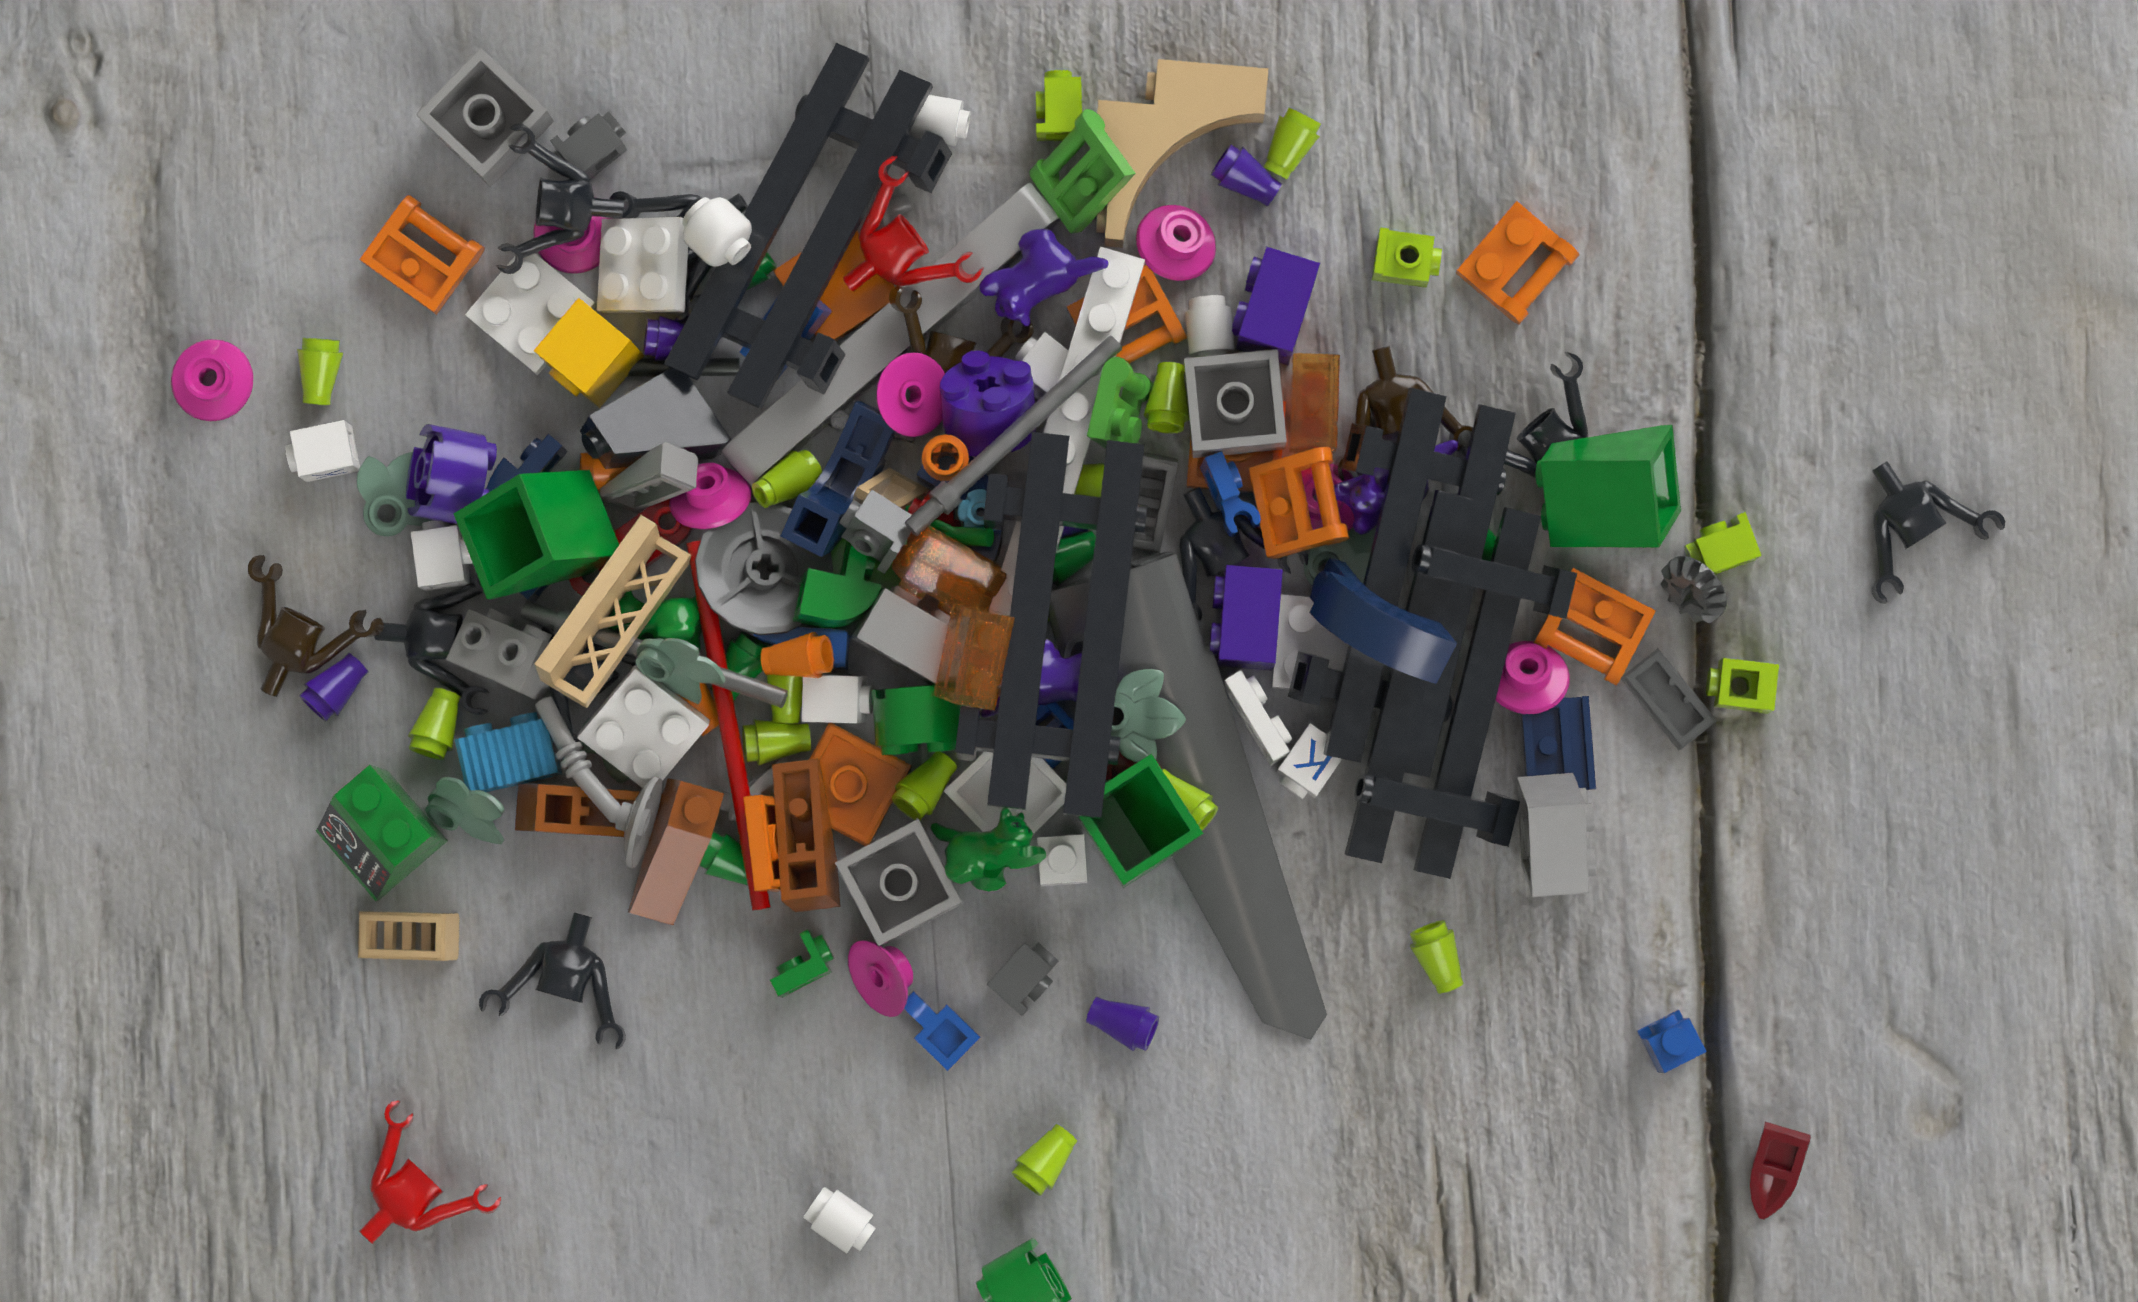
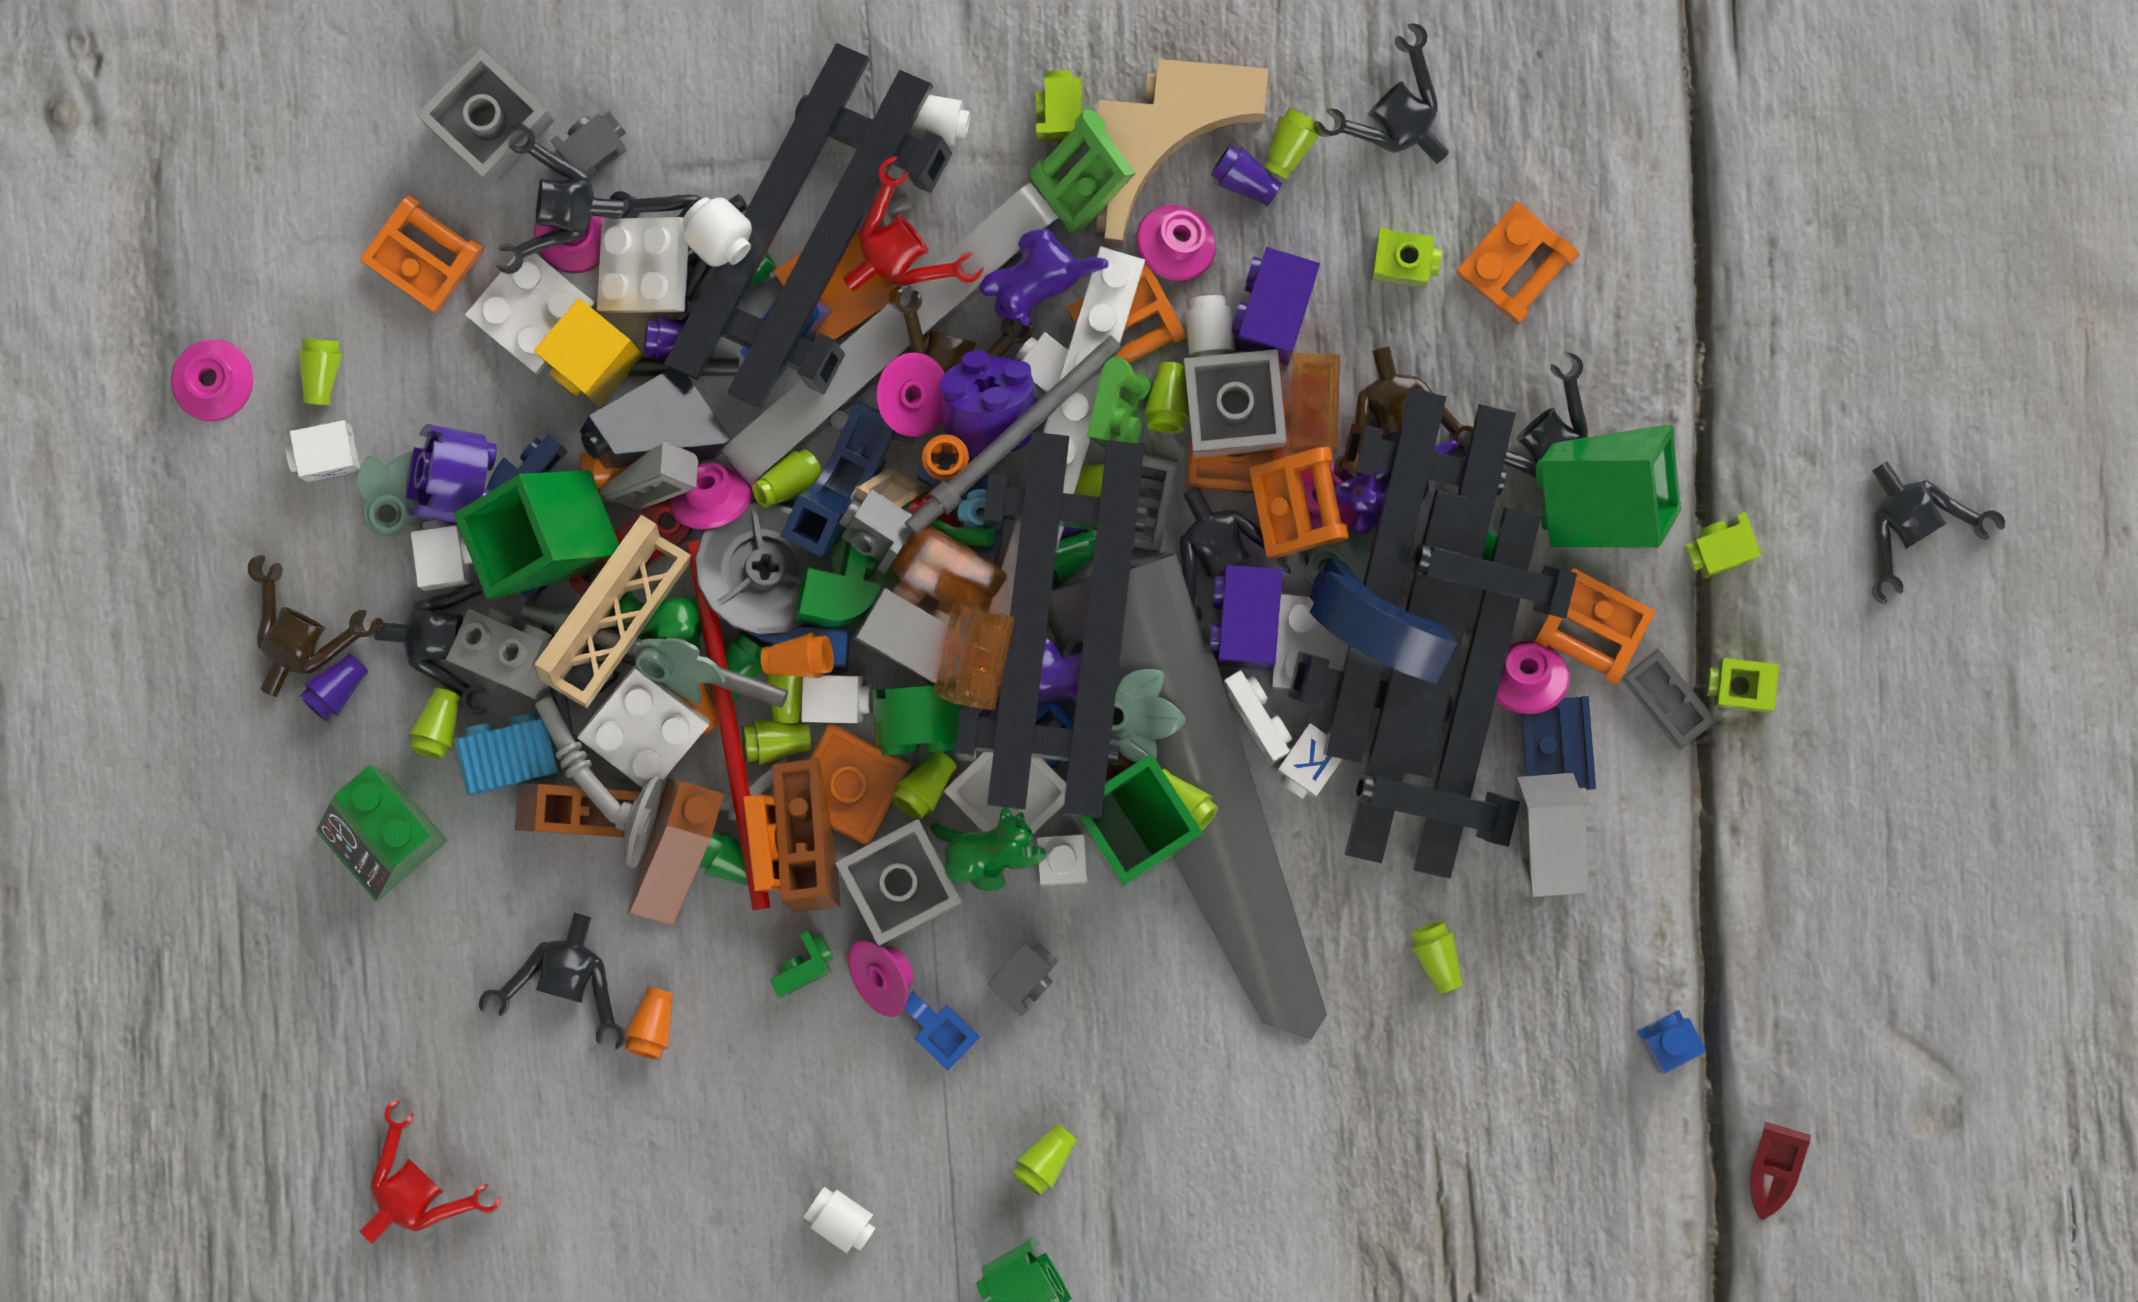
tan slope [358,911,460,961] -> none
sand green plate [425,777,505,844] -> none
dark purple cone [1086,997,1159,1051] -> none
blue plate [1200,451,1261,537] -> none
dark grey gear [1660,556,1727,623] -> none
none -> orange cone [623,987,674,1060]
none -> black piece [1313,23,1450,164]

